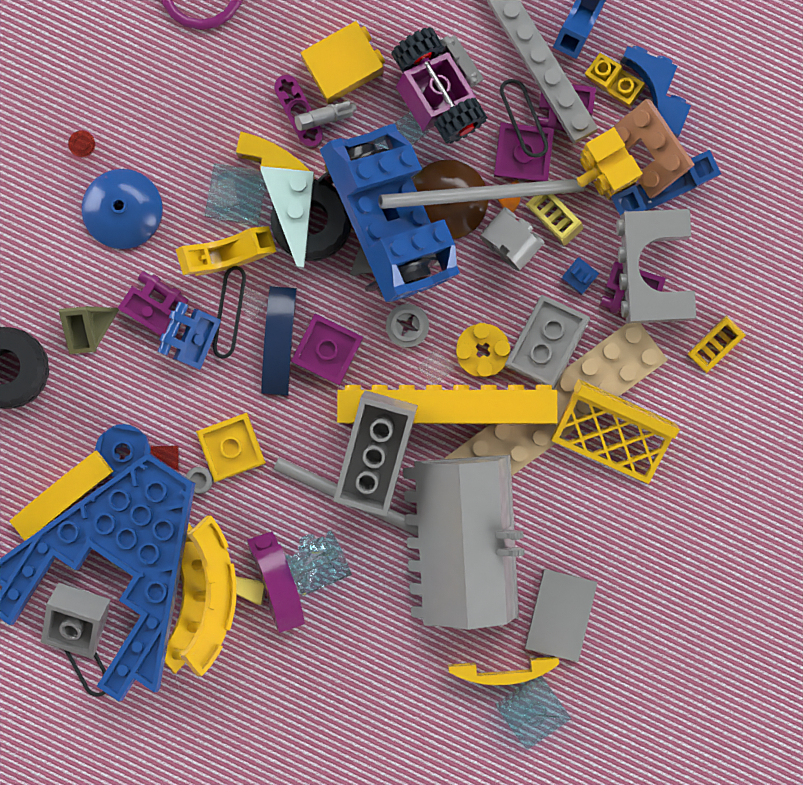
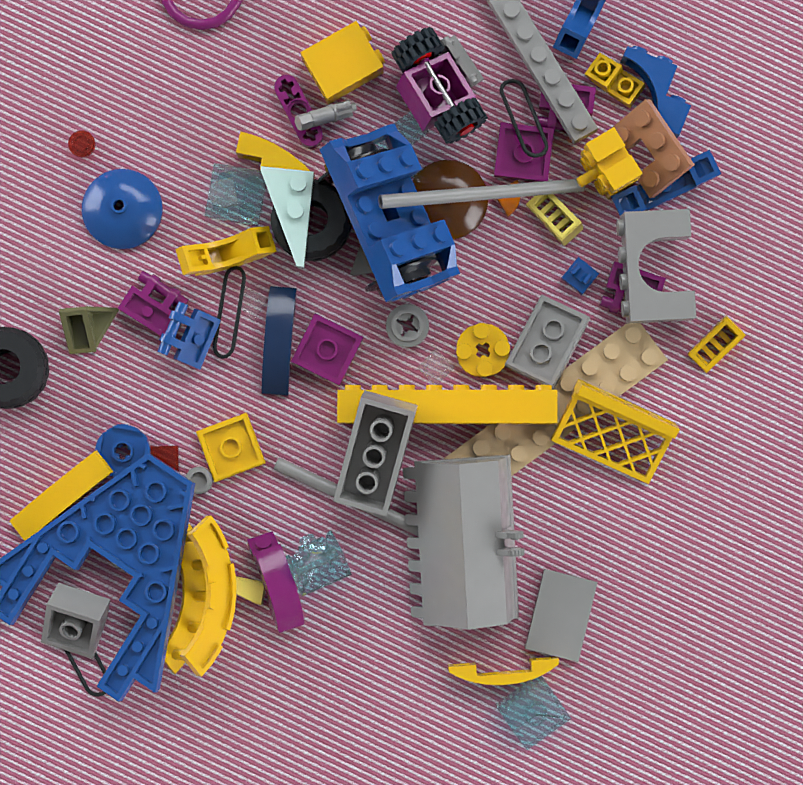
light grey brick [479,207,545,271] -> none

